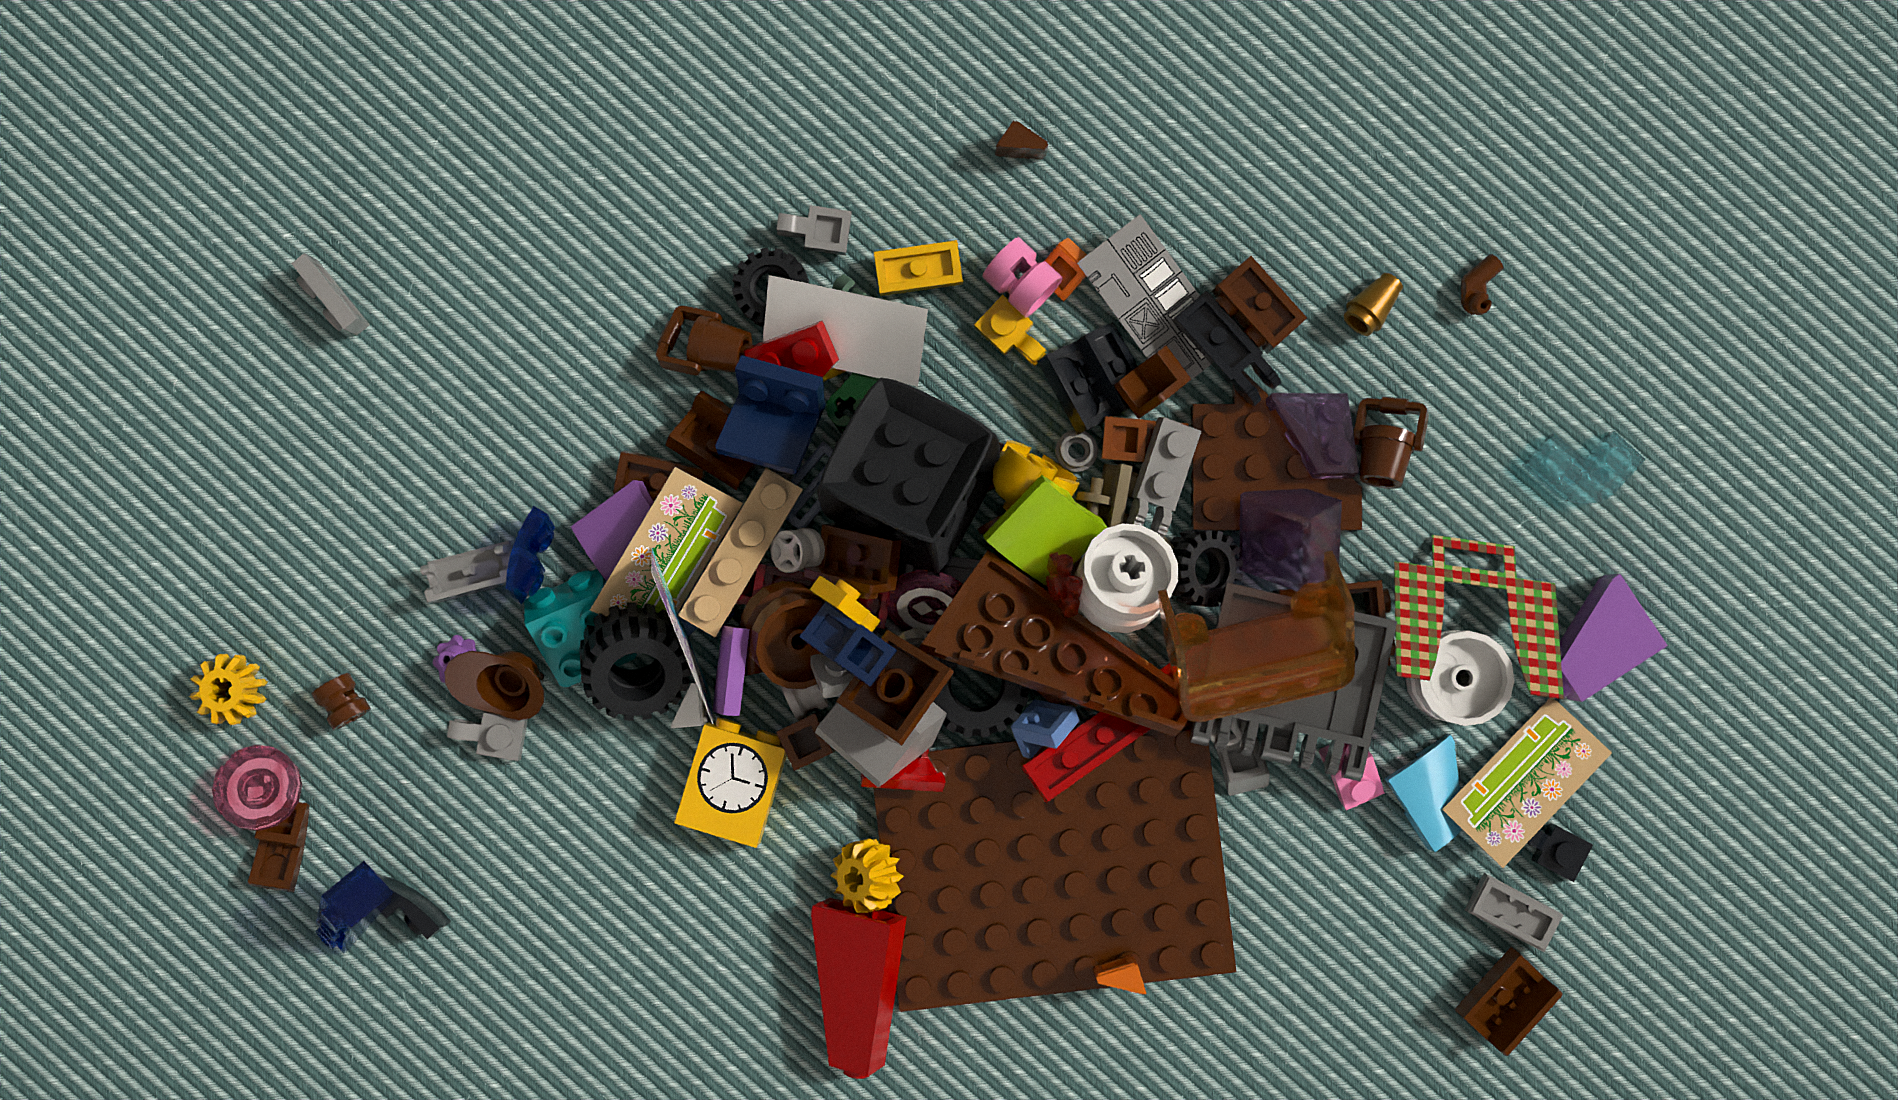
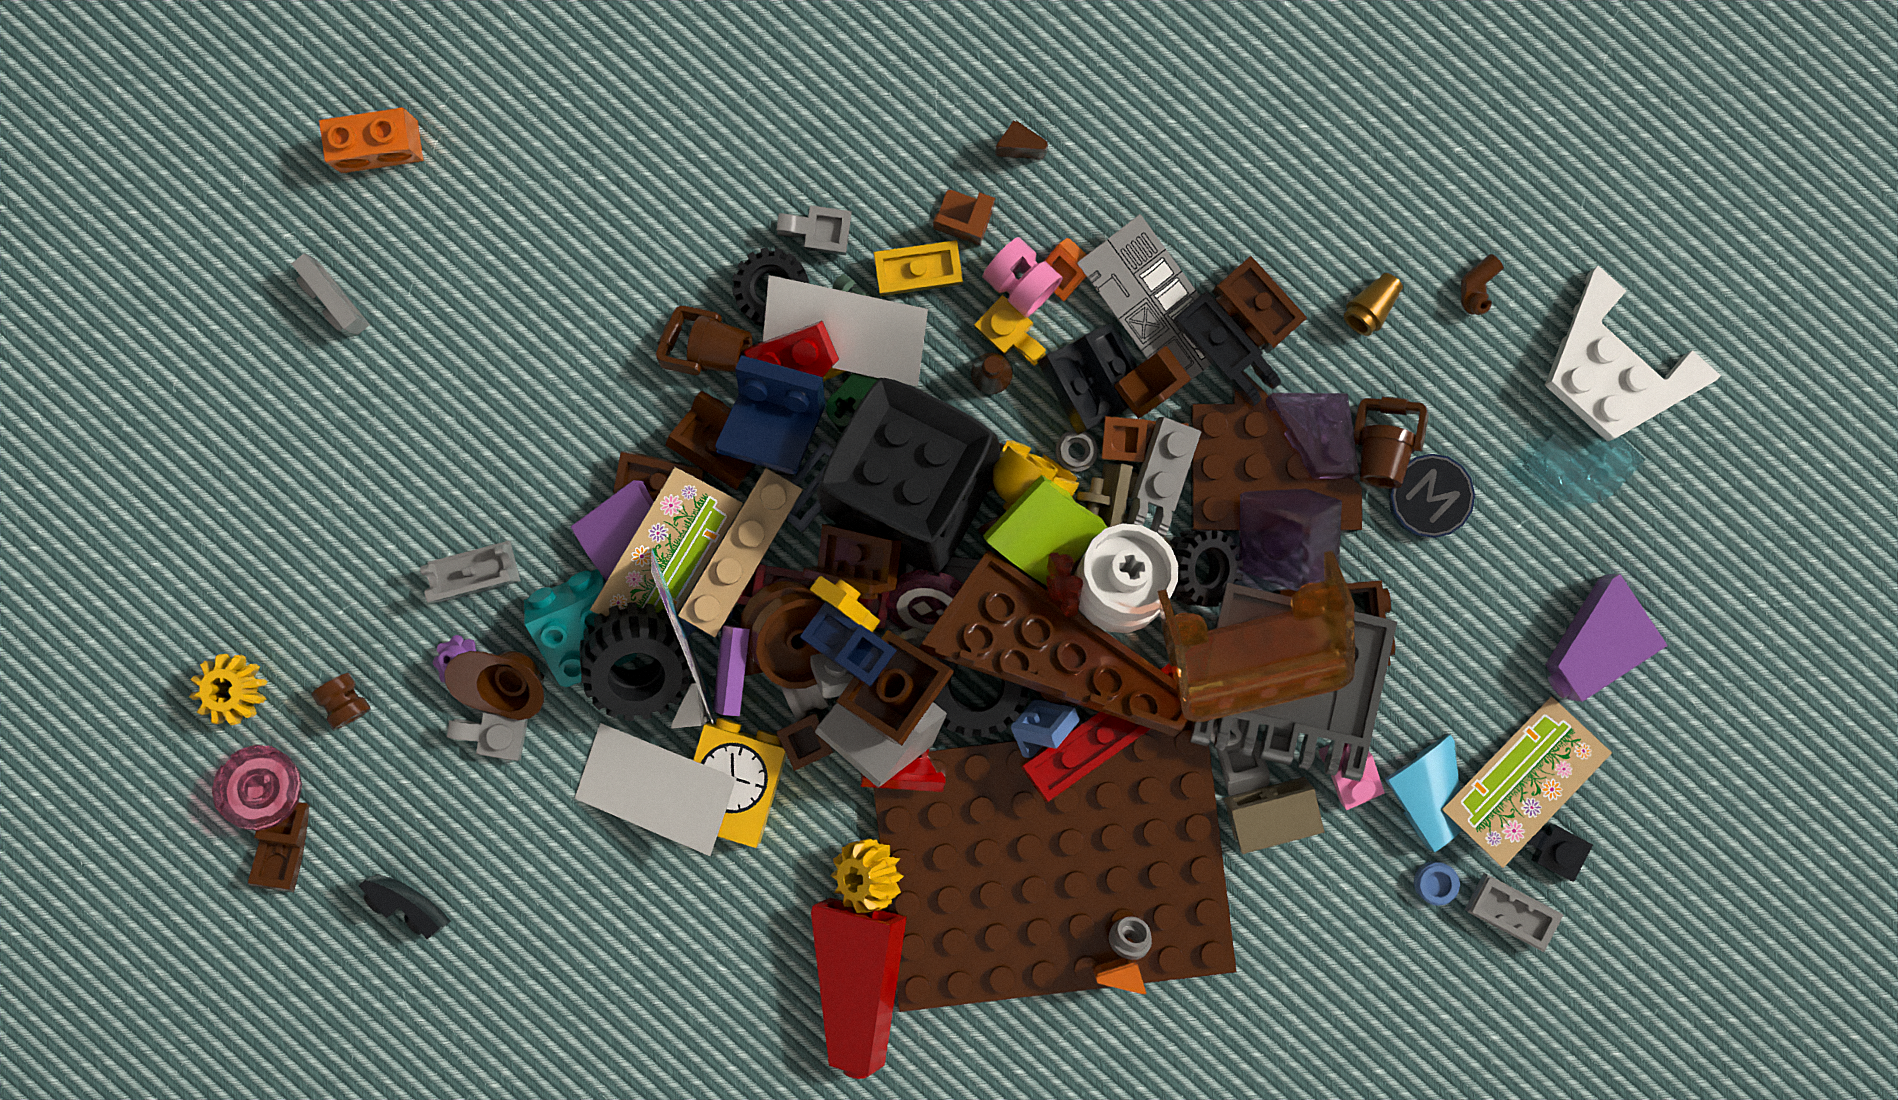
clear blue slope [315,861,393,954] -> none
clear blue slope [506,506,555,605] -> none
white wheel [770,528,825,573] -> none
piece [1394,535,1564,699] -> none
white wheel [1406,630,1515,726] -> none
reddish brown bracket [1454,947,1563,1056] -> none
none -> orange brick [319,107,423,174]
none -> white sticker [575,723,737,856]
none -> dark orange panel [933,190,995,246]
none -> reddish brown cone [971,353,1013,394]
none -> light grey plate [1109,917,1152,960]
none -> dark tan hinge [1223,777,1325,854]
none -> black tile [1389,454,1475,538]
none -> medium blue tile [1414,861,1460,906]
none -> white wing [1545,266,1721,442]

